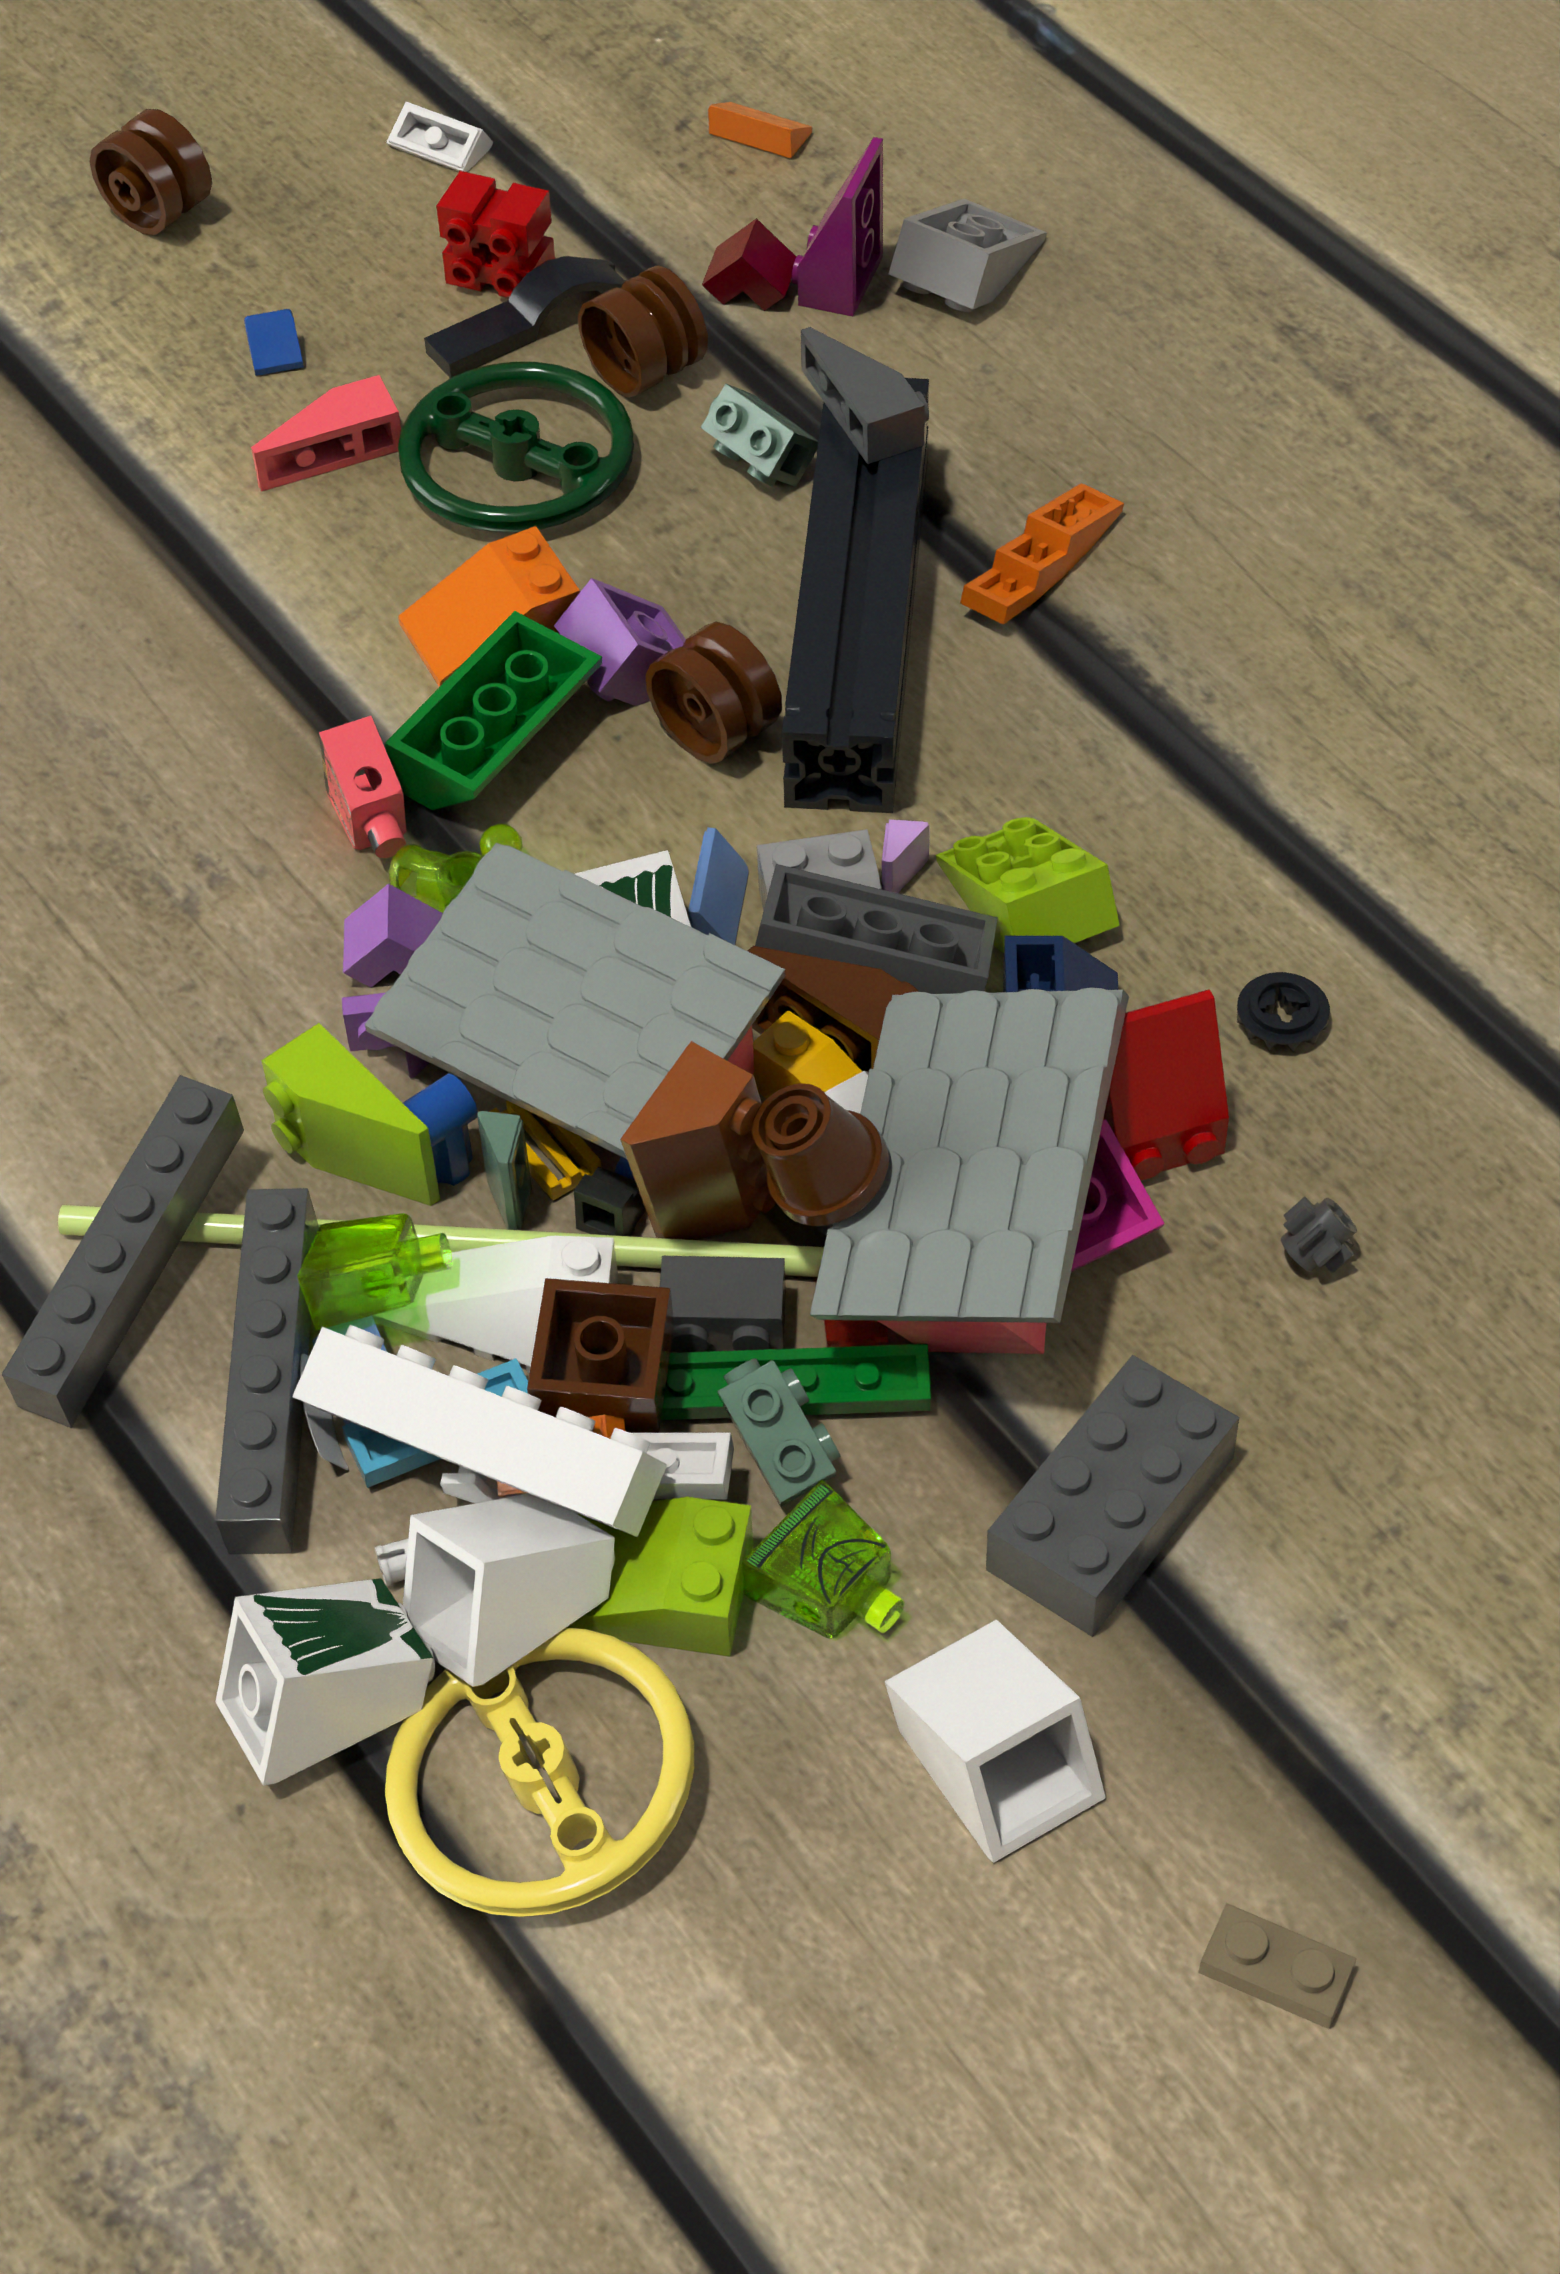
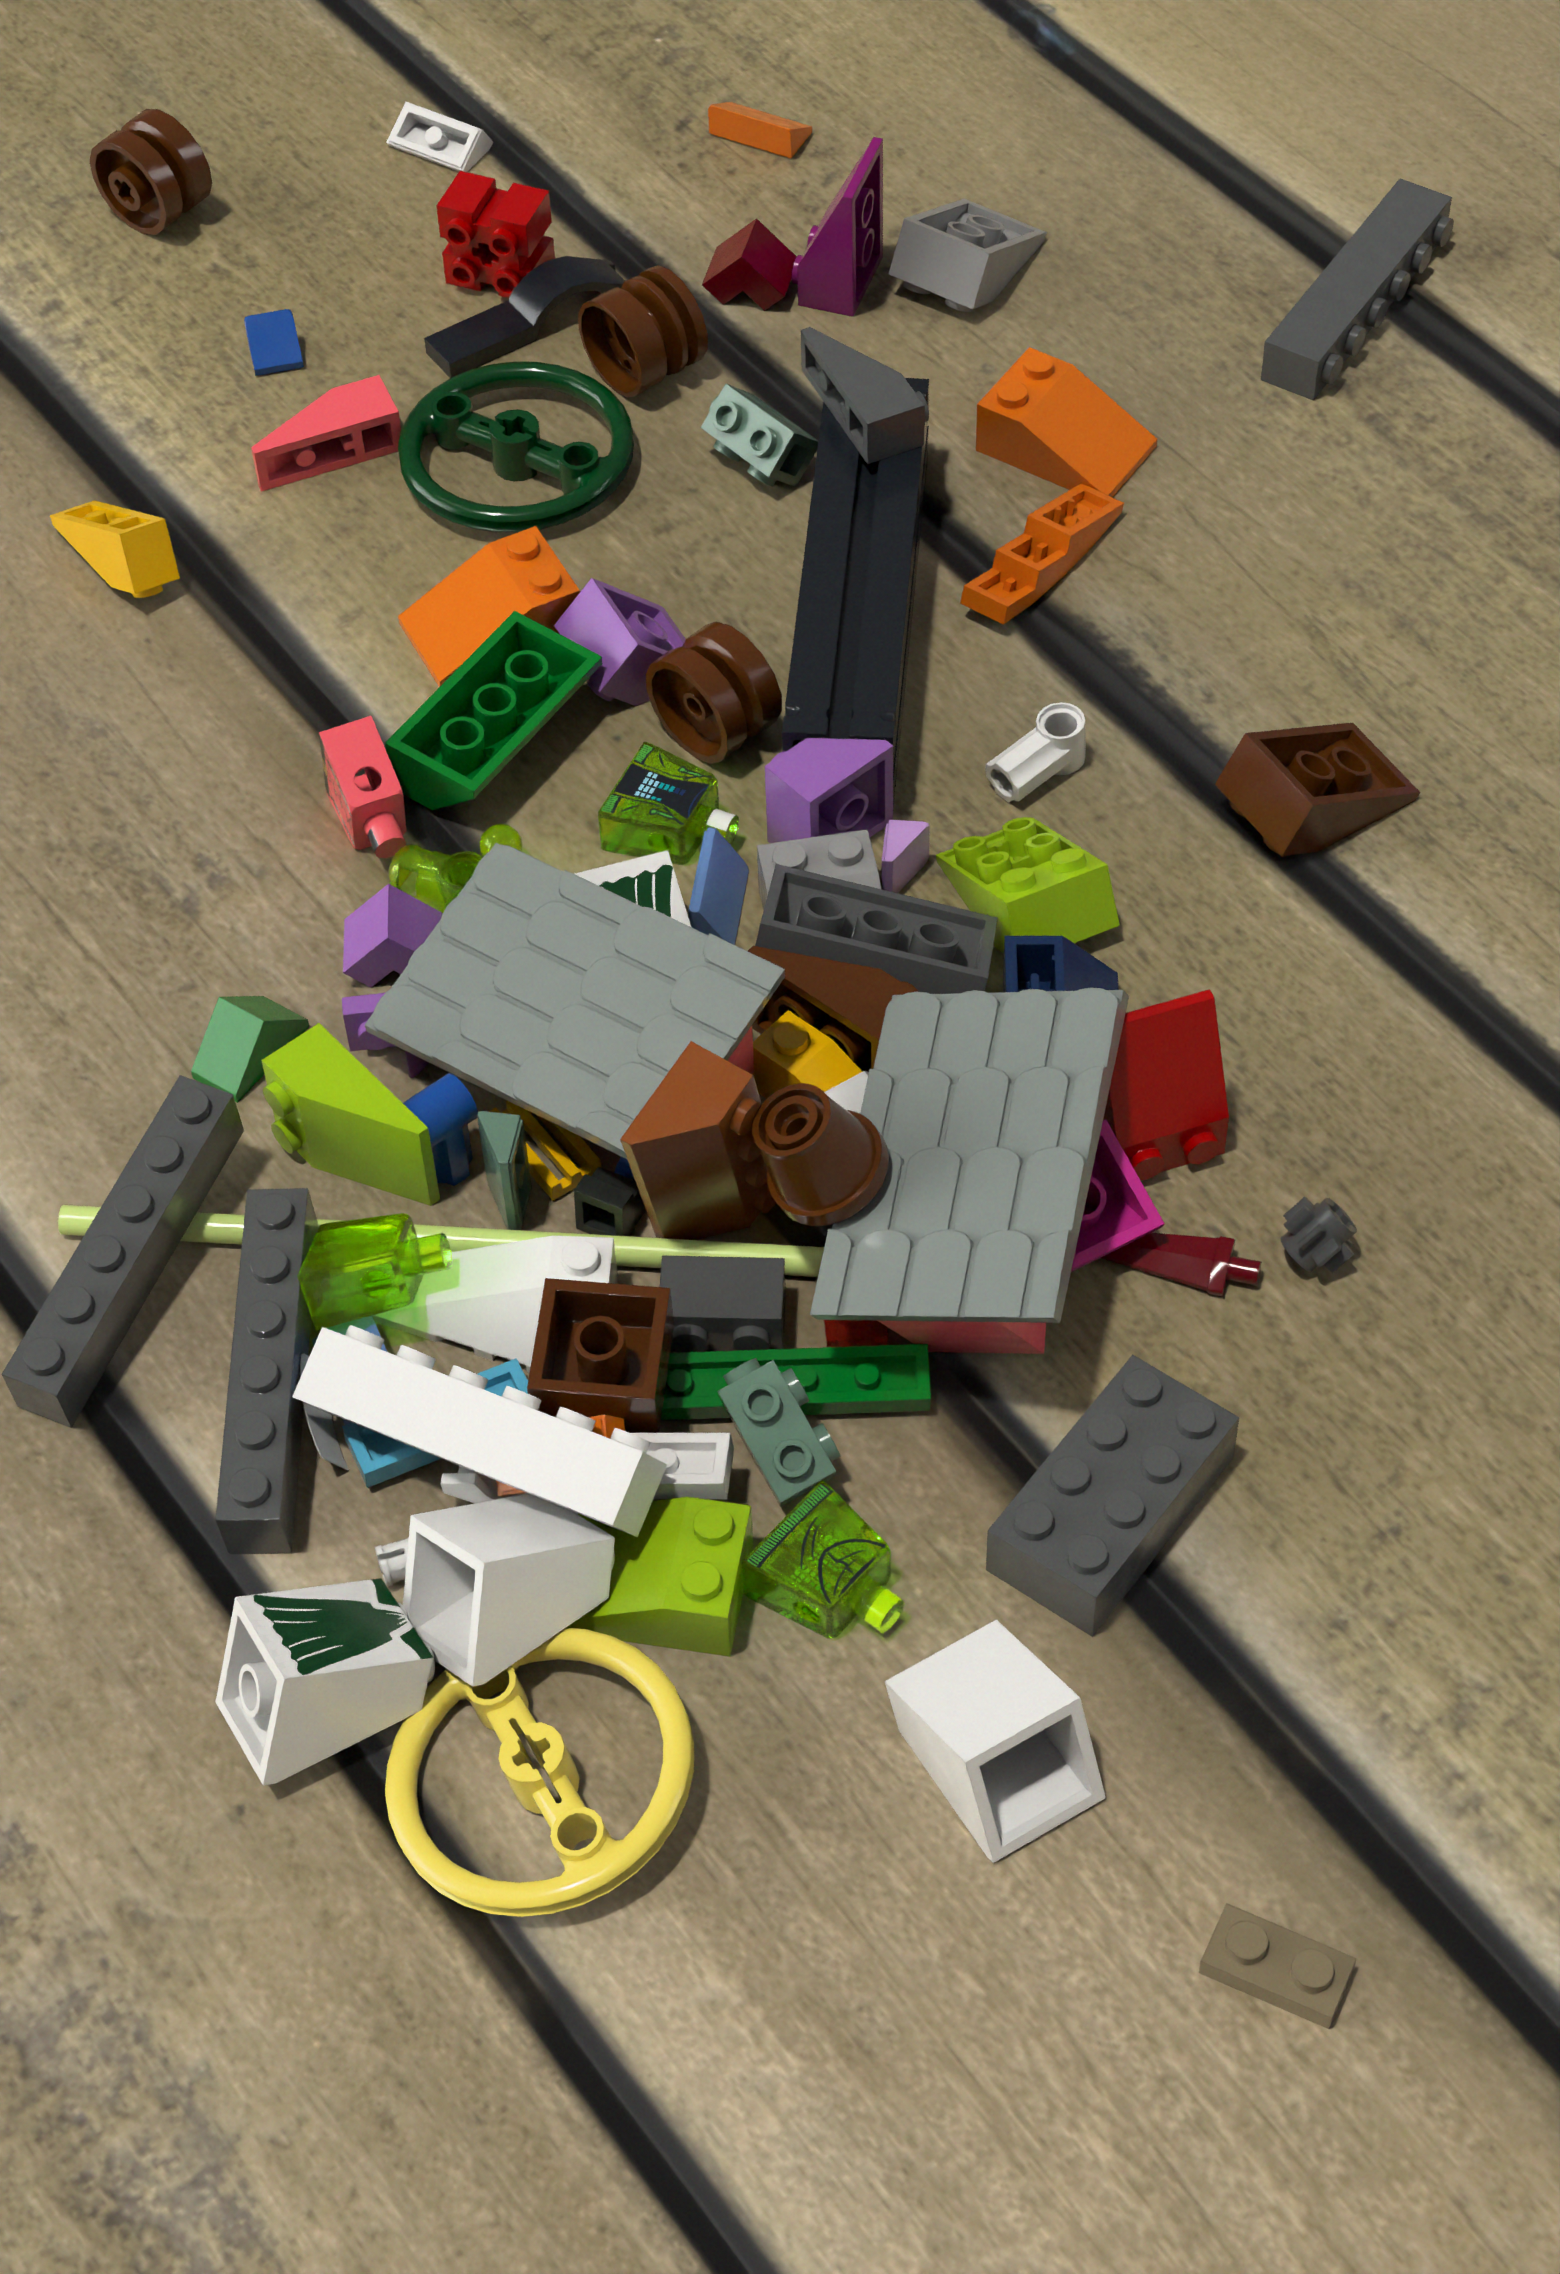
black gear [1237,972,1330,1052] -> none
none -> yellow slope [50,500,180,598]
none -> slope [191,996,309,1103]
none -> clear neon green torso [598,742,739,865]
none -> medium lavender slope [765,738,893,843]
none -> orange slope [976,347,1157,498]
none -> white piece [985,702,1086,803]
none -> dark red bar [1101,1233,1262,1297]
none -> reddish brown slope [1215,722,1421,856]
none -> dark grey brick [1261,178,1454,401]

